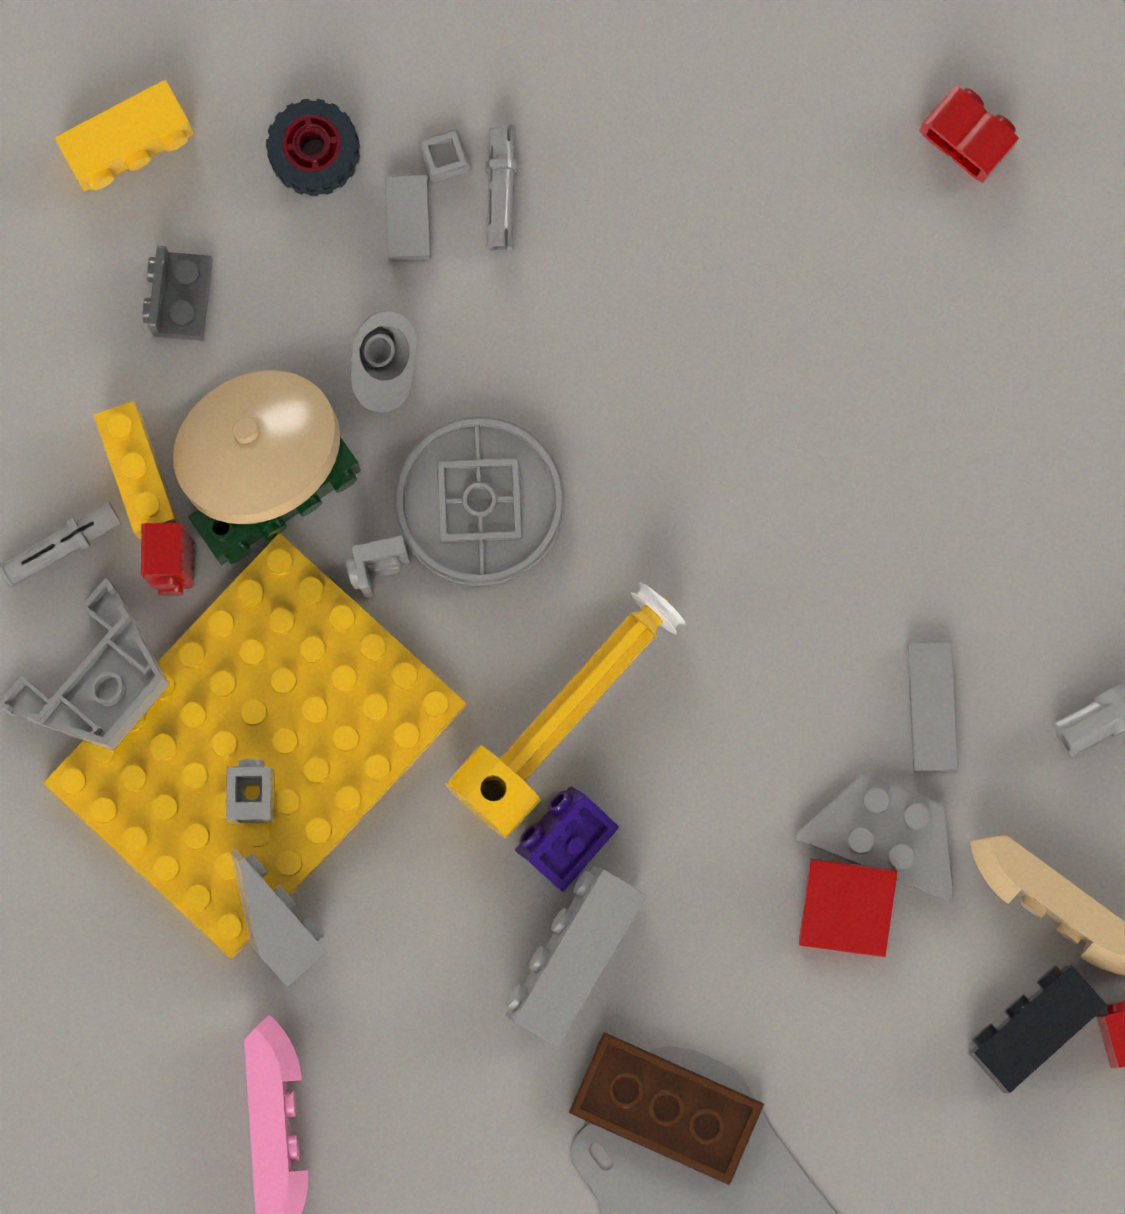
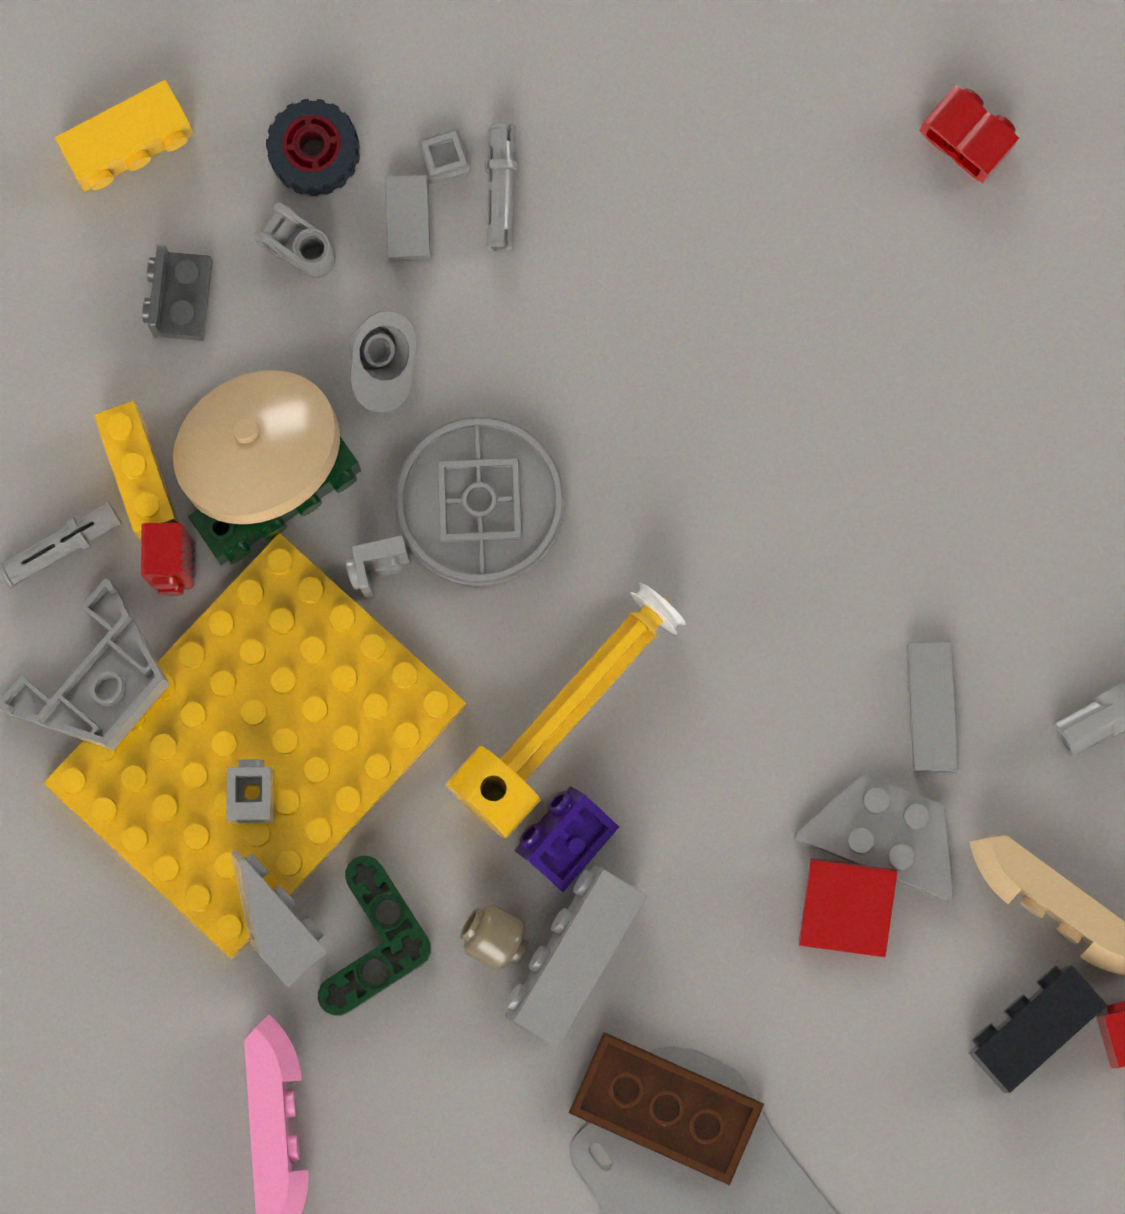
none -> light grey piece [253,203,335,277]
none -> dark green beam [318,856,431,1016]
none -> dark tan head [460,905,528,970]

